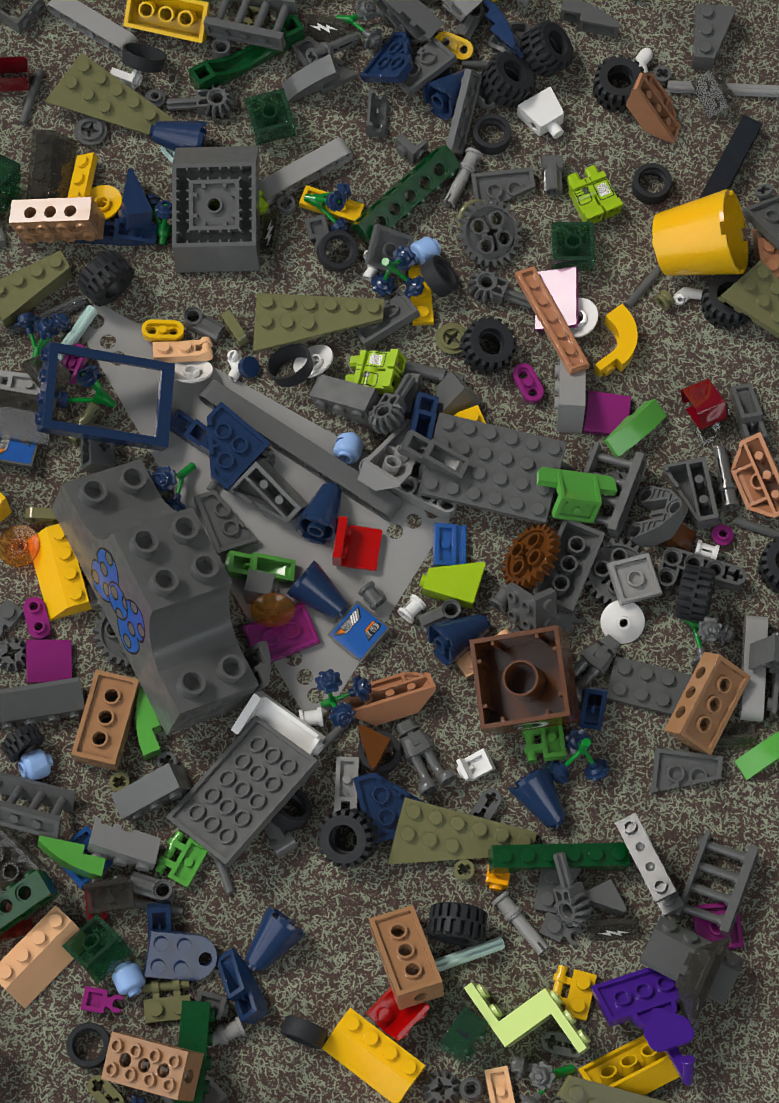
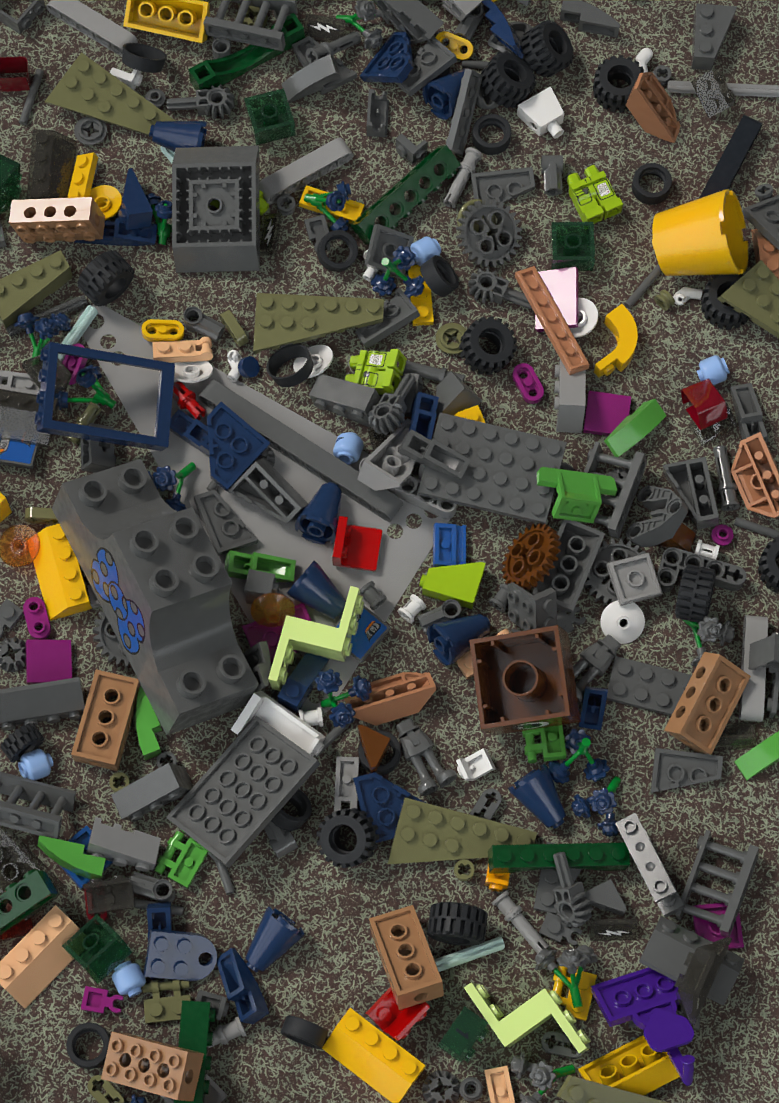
none -> red arm [172,381,207,420]
none -> yellowish green bracket [268,586,364,691]
none -> dark blue slope [278,653,330,713]
none -> dark grey plant [535,945,598,1008]
none -> dark blue plant [571,776,621,837]
none -> light blue head [697,355,730,385]

